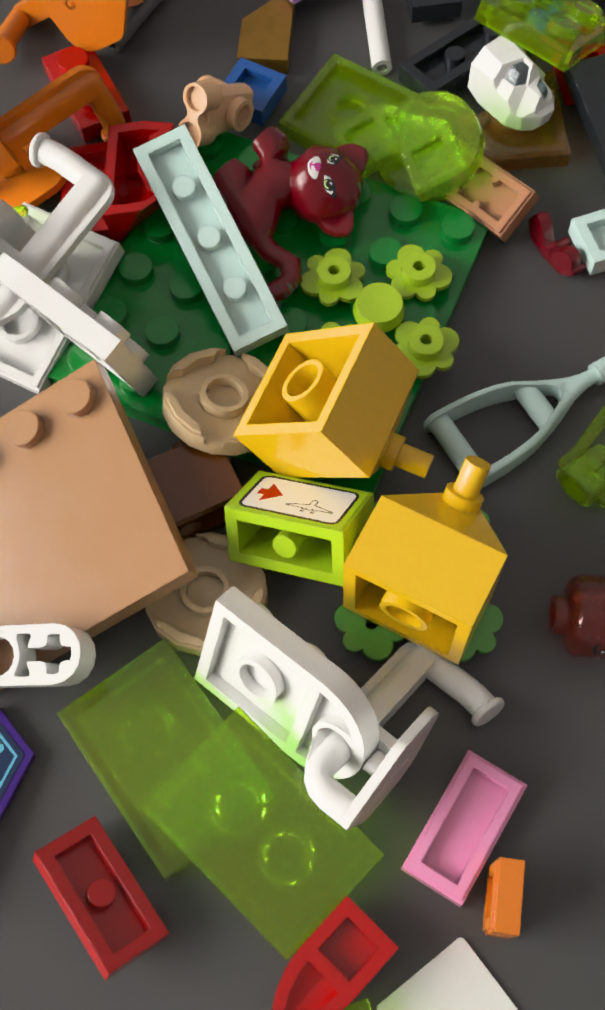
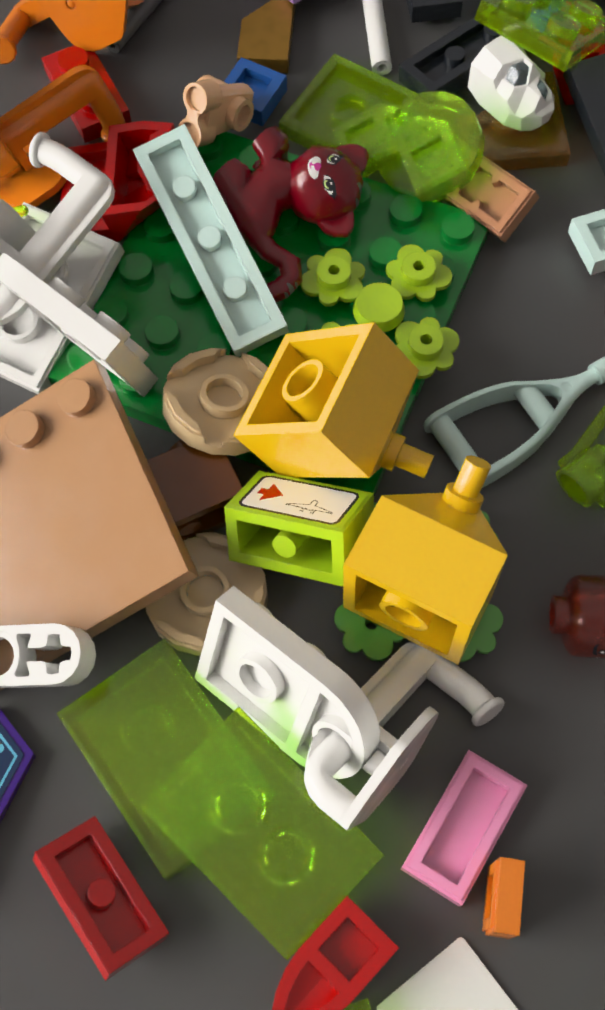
dark red piece [528,211,586,277] -> none

